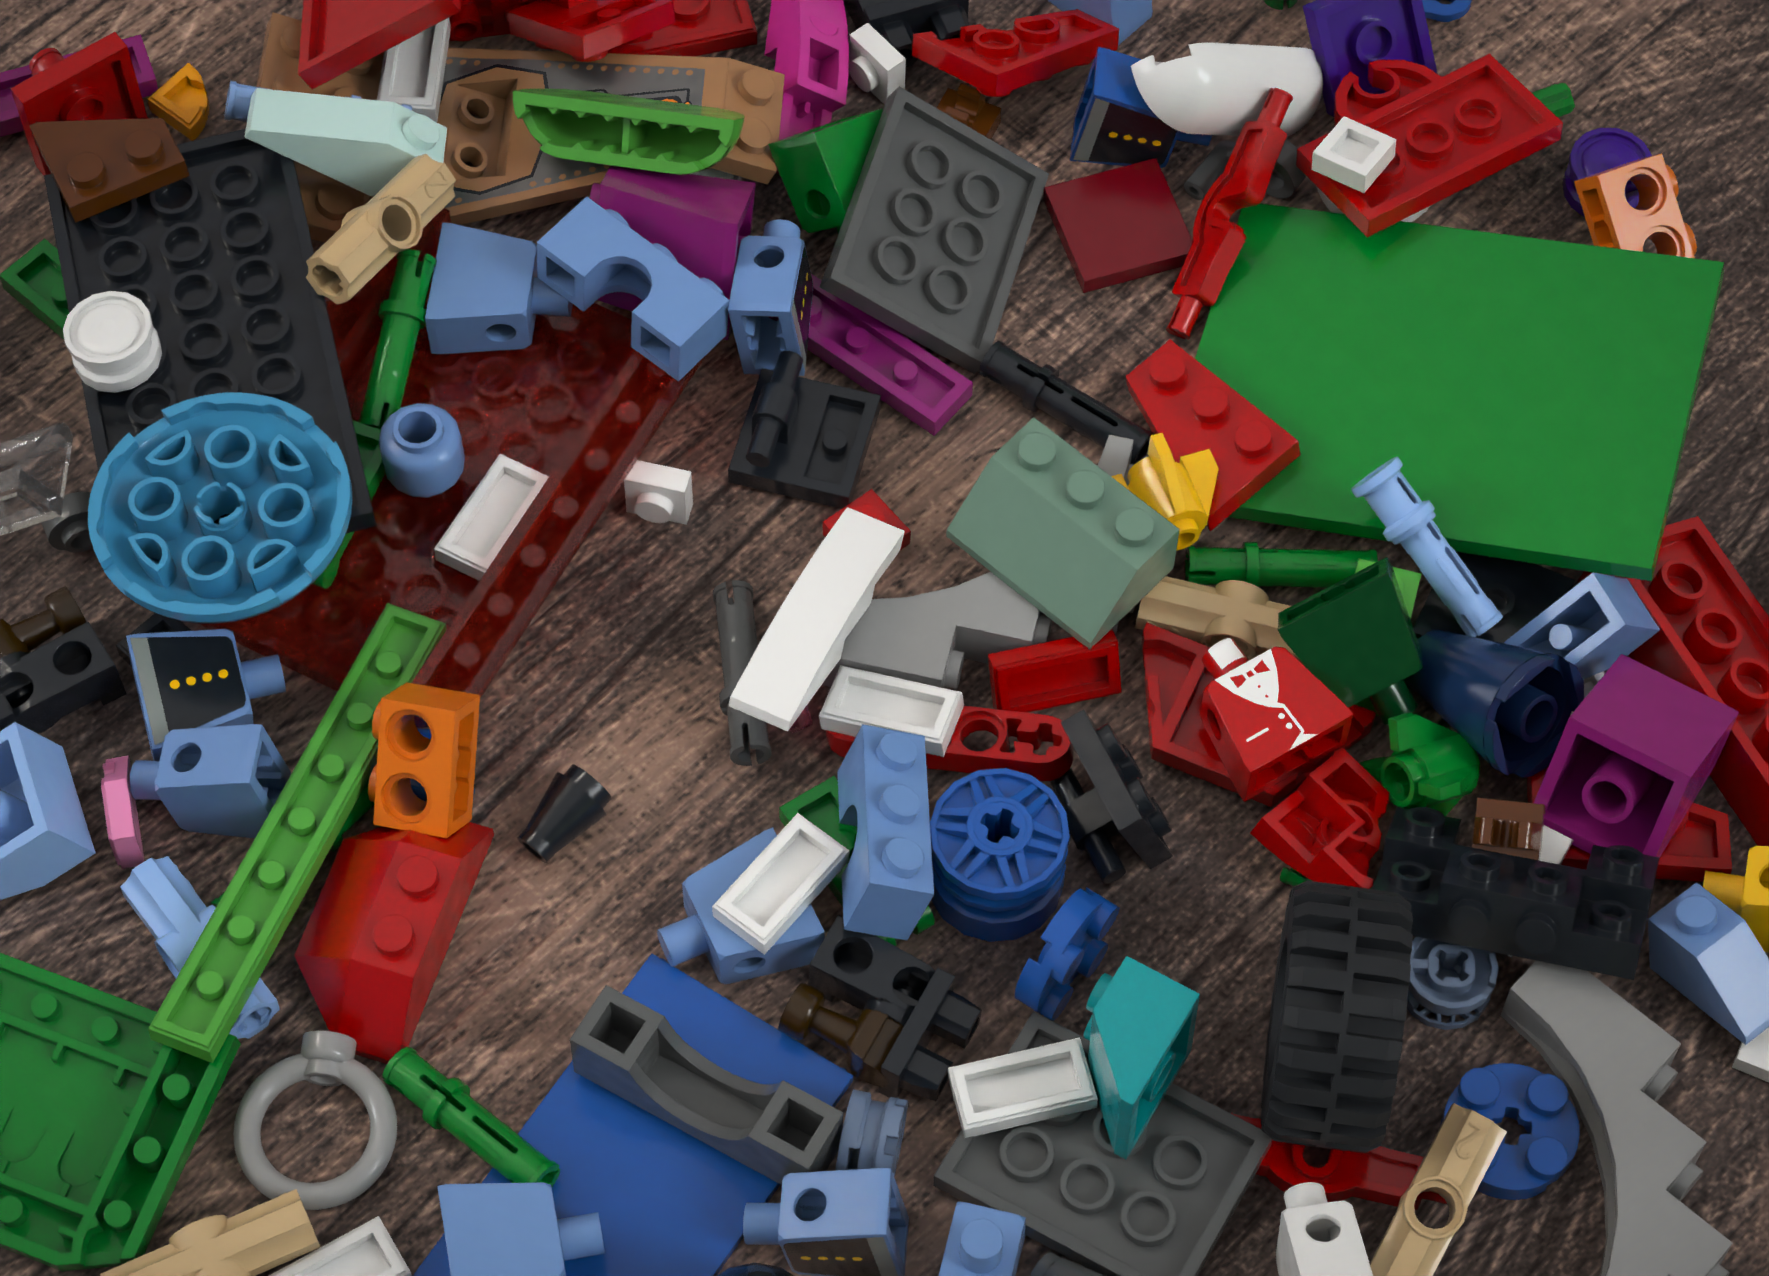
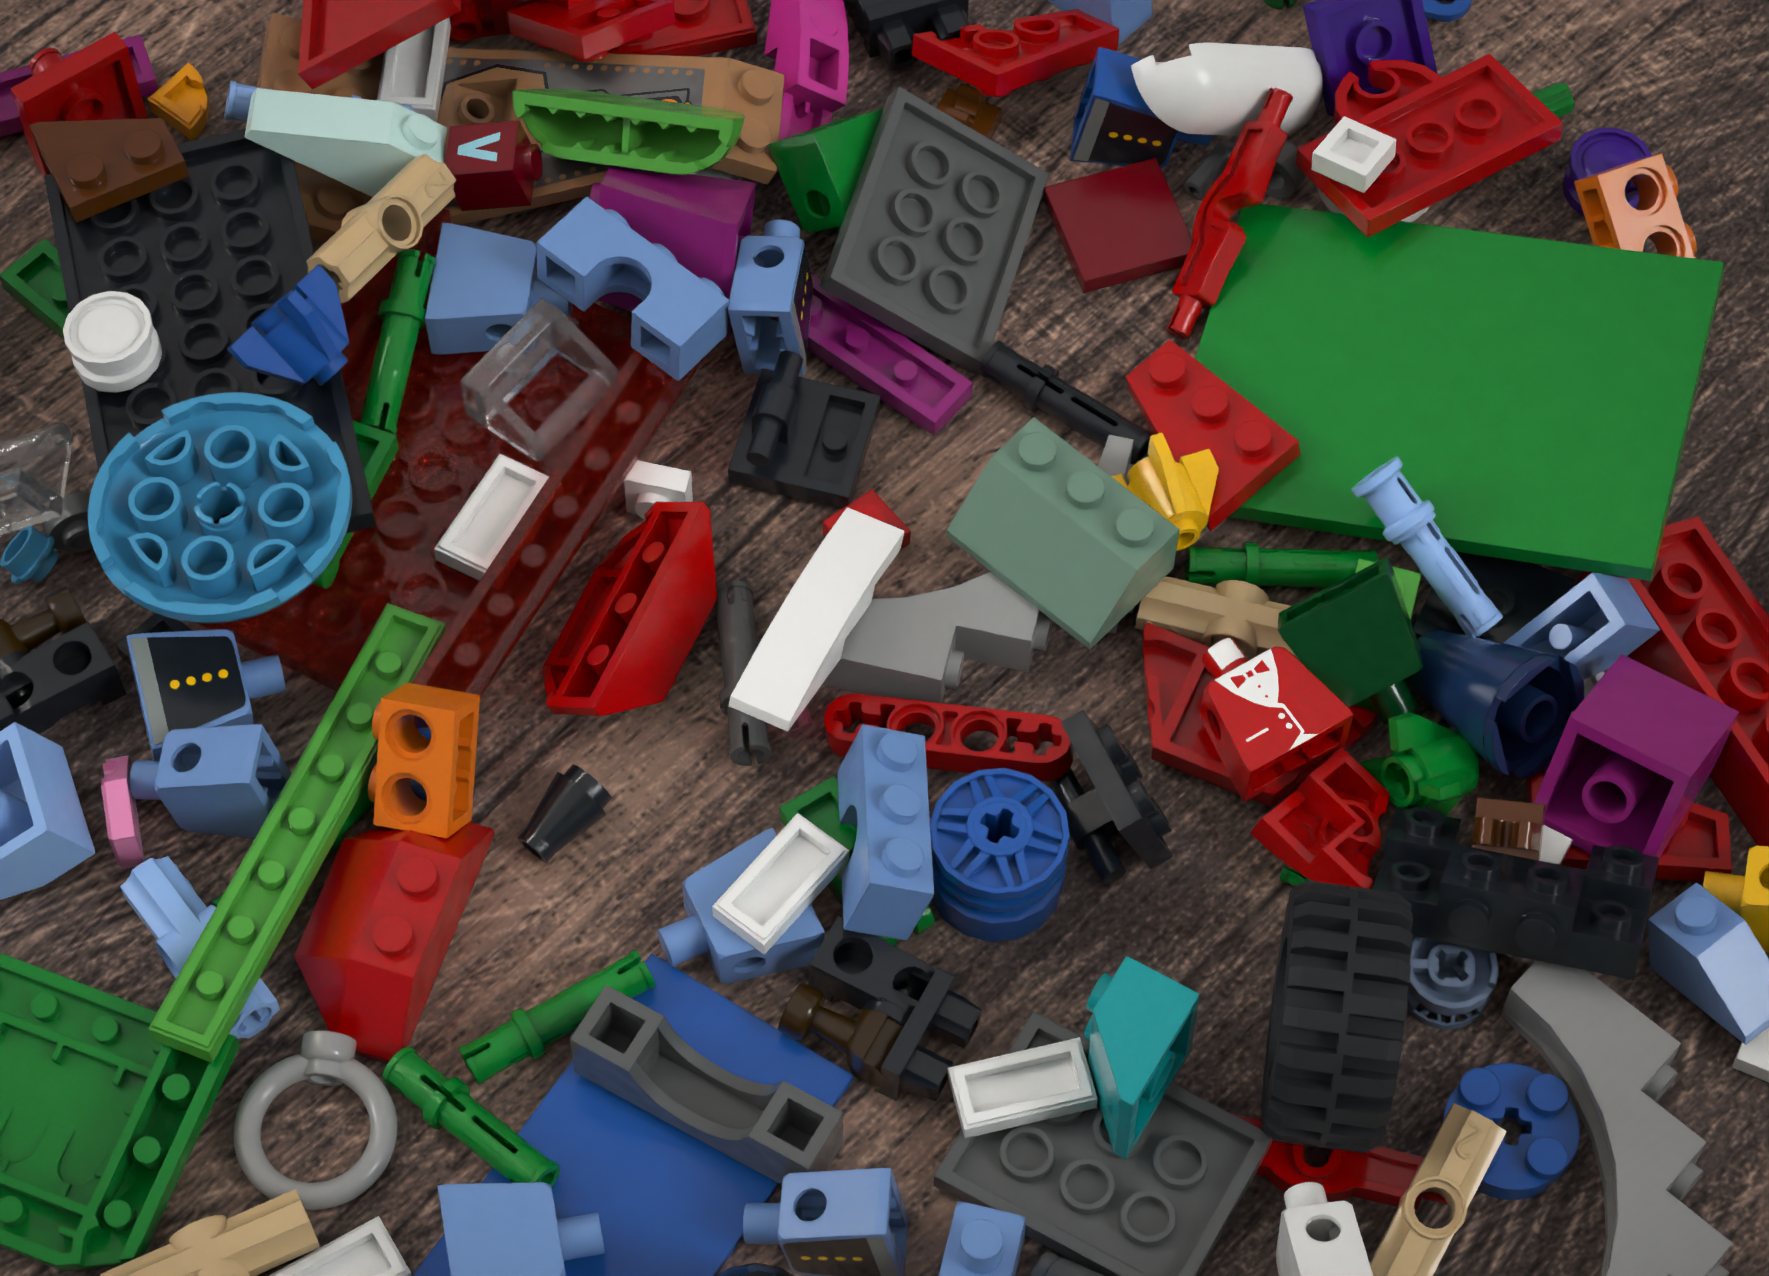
medium blue head [379,403,465,498] -> none
white tile [819,665,964,757] -> none
sand blue wheel [836,1089,908,1177] -> none
white plate [849,23,906,104] -> none
red tile [988,629,1122,713] -> none
blue plate [1015,887,1120,1021] -> none
none -> dark azure plate [0,525,59,584]
none -> blue brick [227,264,349,386]
none -> dark red brick [445,120,543,211]
none -> green pin [458,949,656,1086]
none -> clear tile [460,298,621,462]
none -> red wedge [542,501,717,716]

